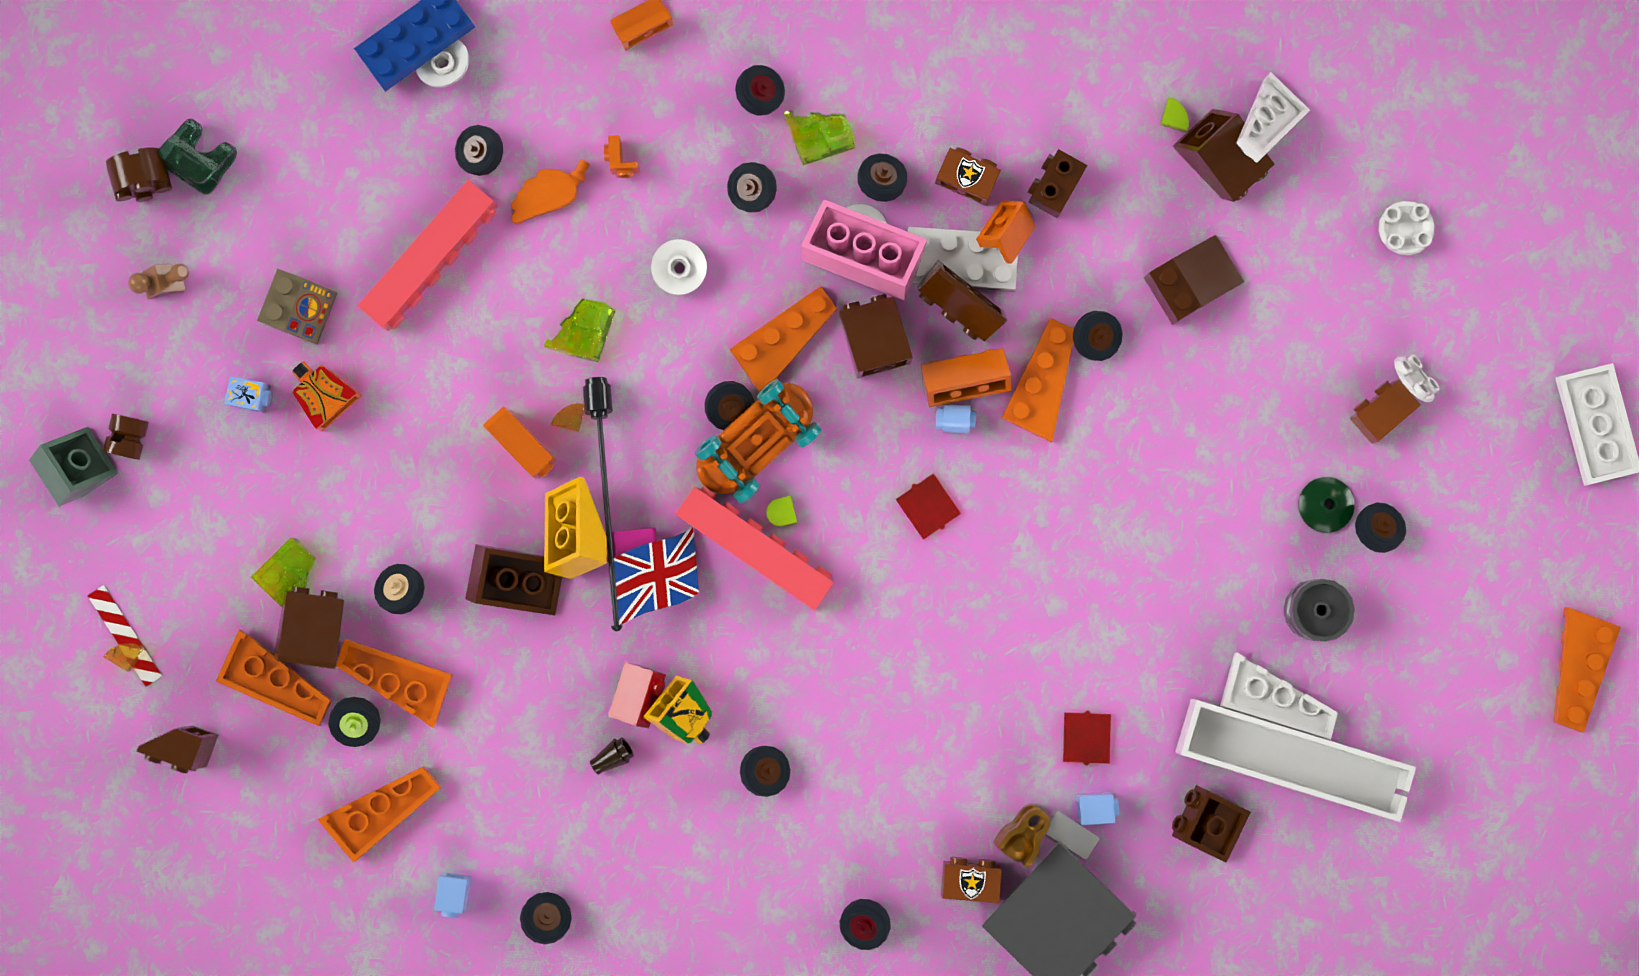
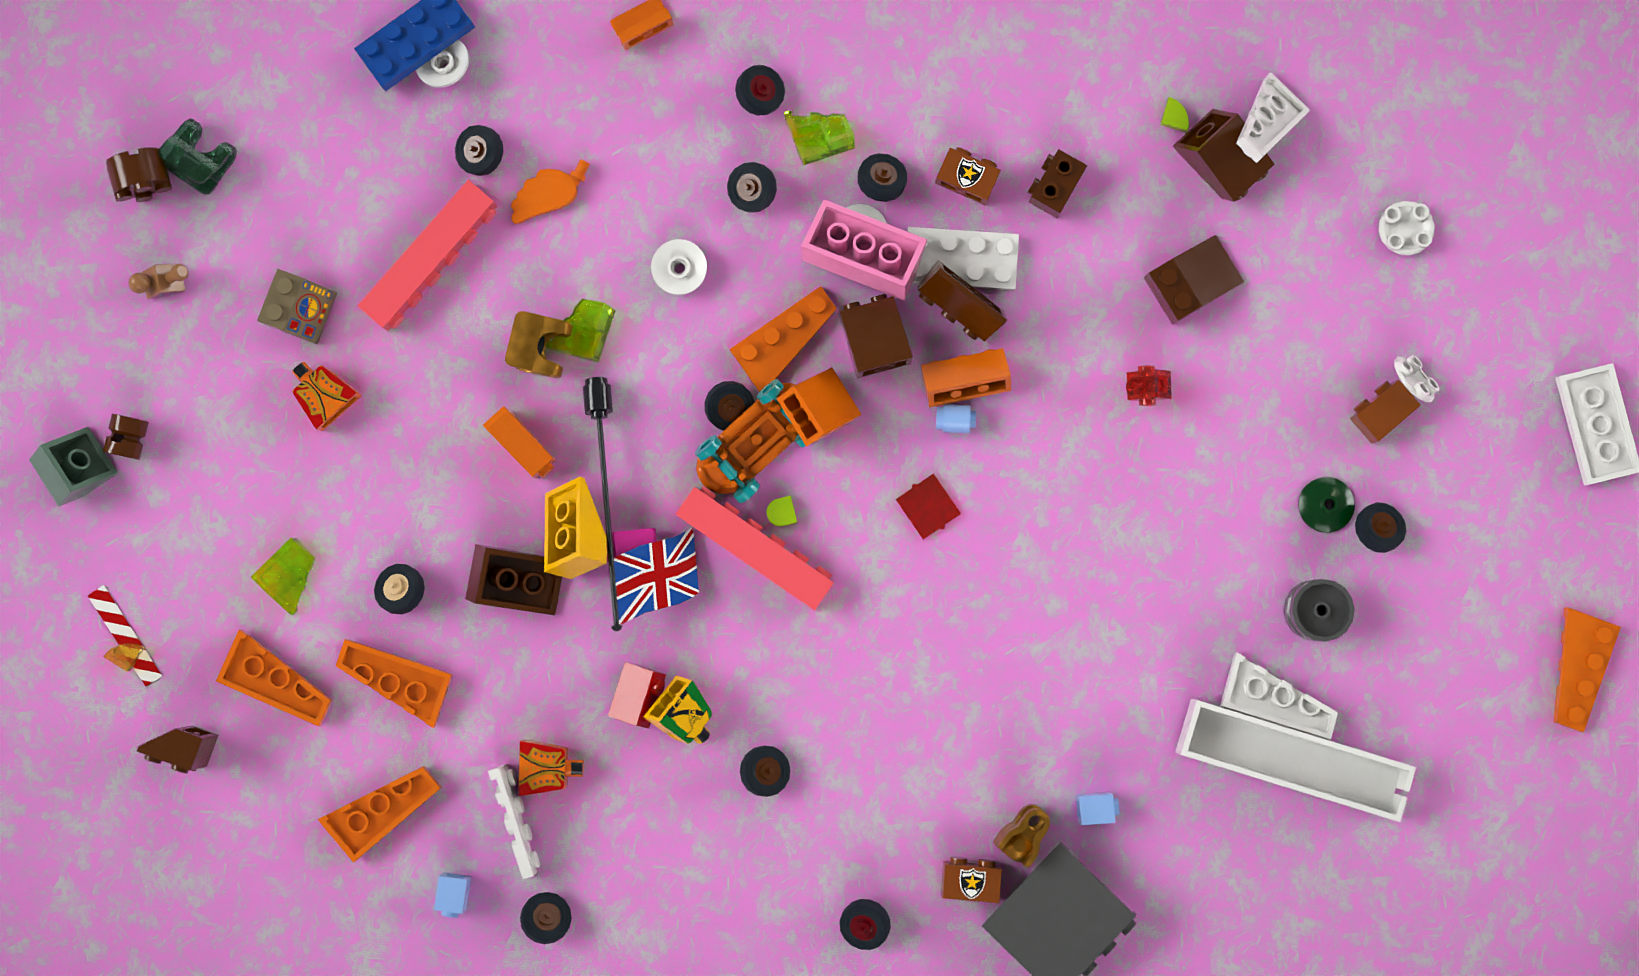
light blue brick [224,376,272,413] -> none
reddish brown slope [273,586,344,669] -> none
black wheel [328,697,381,747] -> none
clear yellow tile [551,403,584,432] -> none
dark brown cone [590,737,634,775] -> none
orange bracket [604,135,640,178] -> none
orange panel [976,201,1035,264] -> none
orange wing [1001,318,1074,442] -> none
white sticker [1046,811,1099,859] -> none
clear red piece [1063,710,1111,766] -> none
black wheel [1073,311,1123,361] -> none
reddish brown plate [1172,785,1251,863] -> none
none -> white wing [488,764,540,879]
none -> pearl gold piece [505,311,573,378]
none -> torso [519,740,584,796]
none -> orange brick [777,367,862,447]
none -> clear red brick [1126,365,1172,406]

